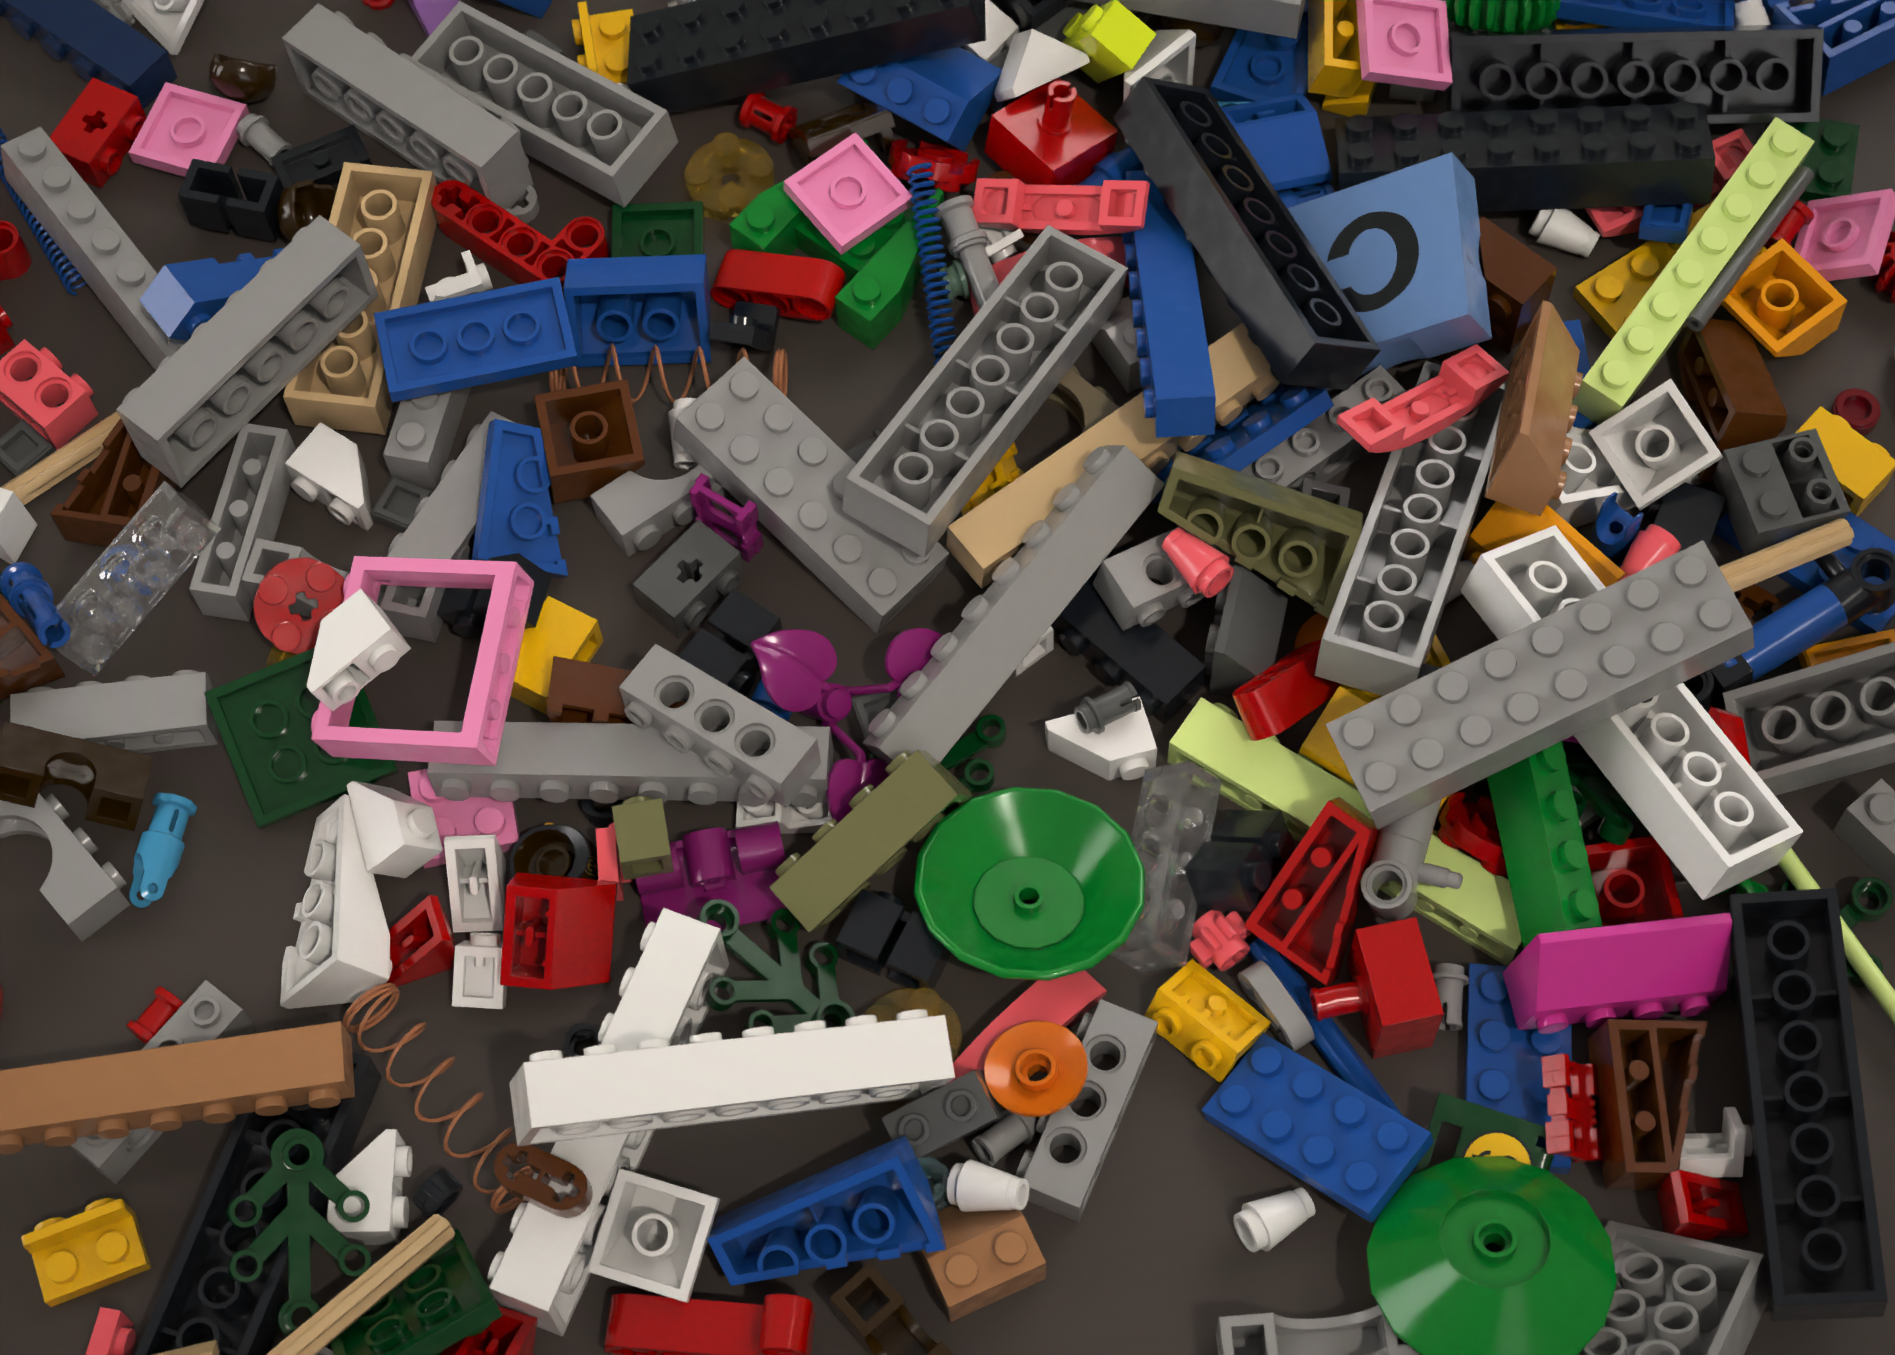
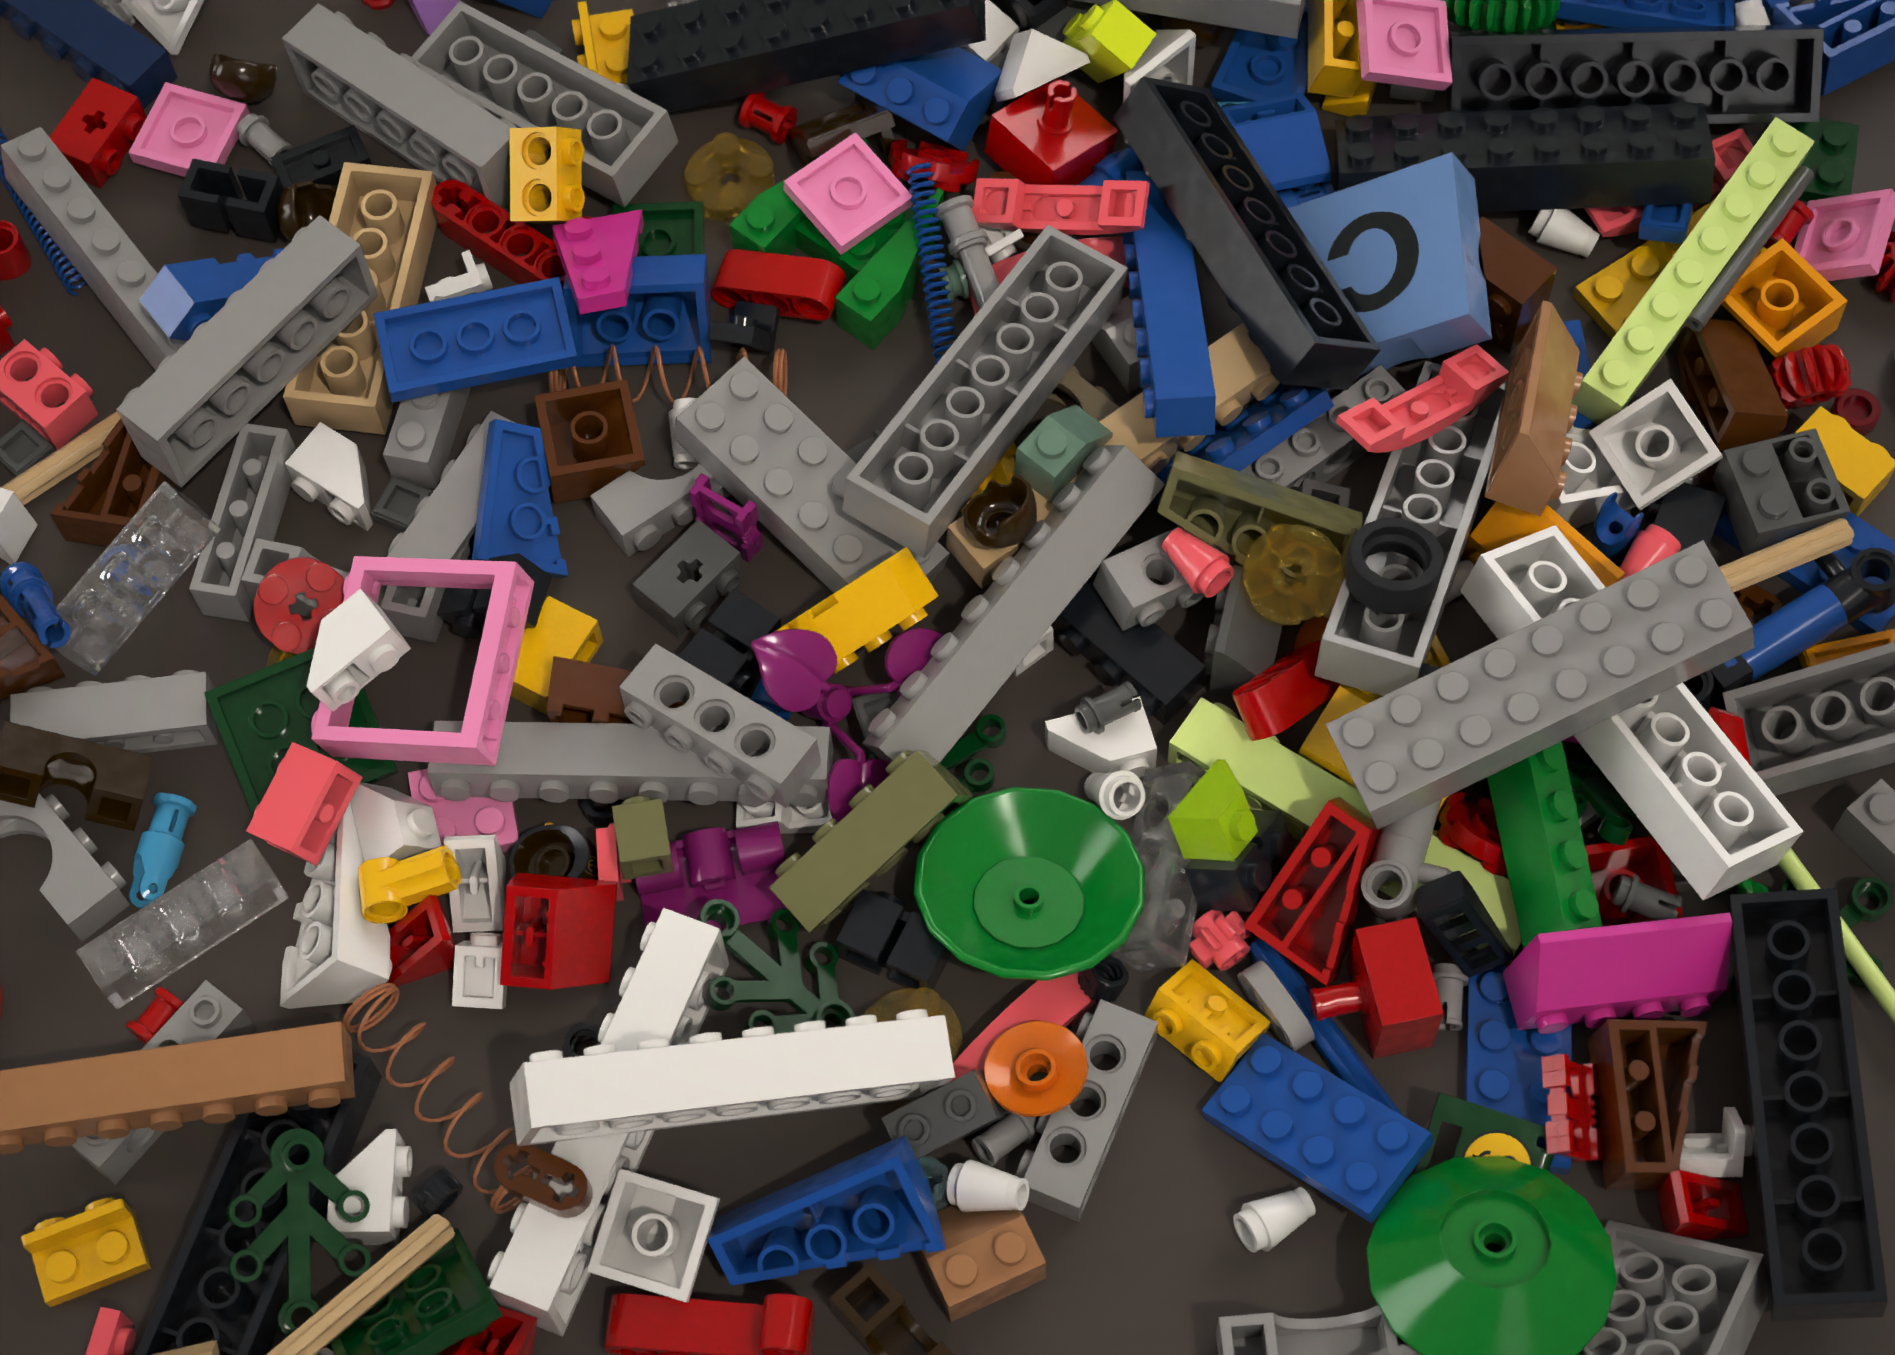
none -> clear brick [76,838,289,1009]
none -> coral brick [246,742,363,866]
none -> yellow piece [358,845,462,924]
none -> yellow brick [509,127,585,223]
none -> dark pink wing [552,209,644,315]
none -> yellow wedge [775,546,939,674]
none -> dark brown hair [963,474,1037,548]
none -> sand green slope [1014,404,1113,503]
none -> black axle [1078,955,1129,1003]
none -> white cone [1084,770,1145,820]
none -> lime slope [1168,759,1258,861]
none -> clear yellow plate [1243,523,1343,625]
none -> black tyre [1344,518,1444,614]
none -> black slope [1416,871,1514,978]
none -> dark grey pin [1611,874,1682,921]
none -> red gear [1767,344,1852,409]

